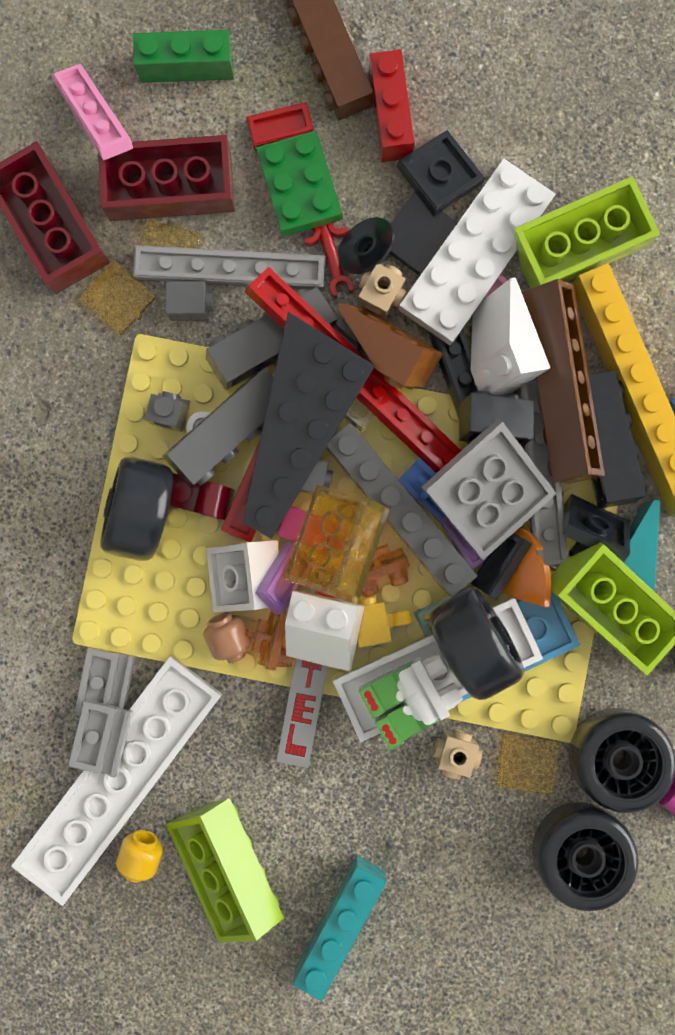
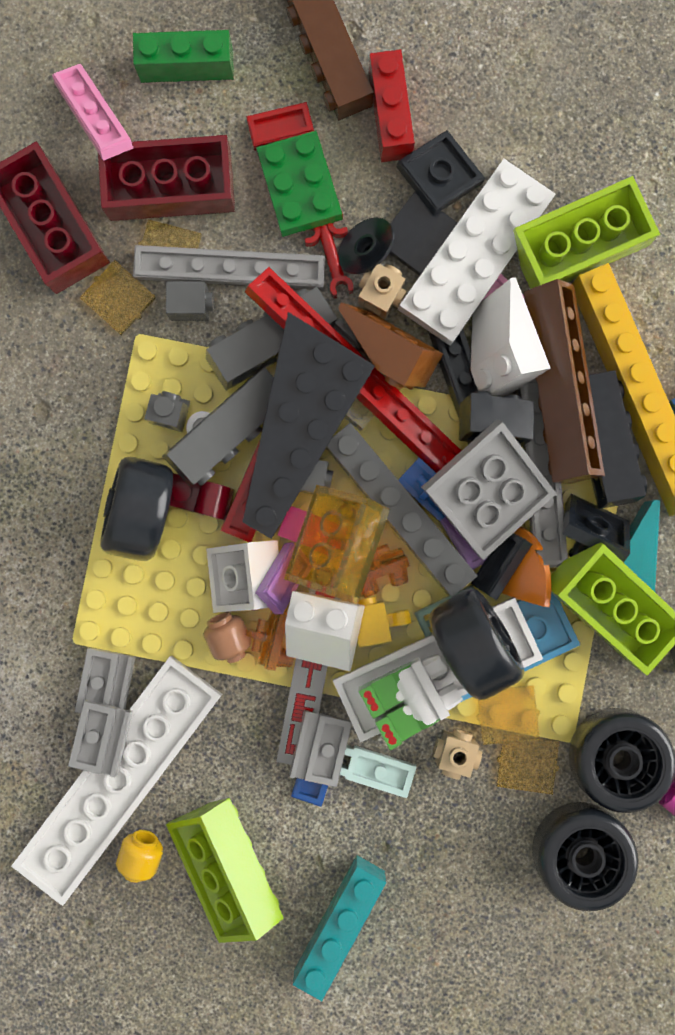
none -> light grey plate [289,710,352,787]
none -> blue tile [291,778,328,807]
none -> light aqua hinge [340,744,417,798]
none -> clear yellow piece [476,685,540,745]

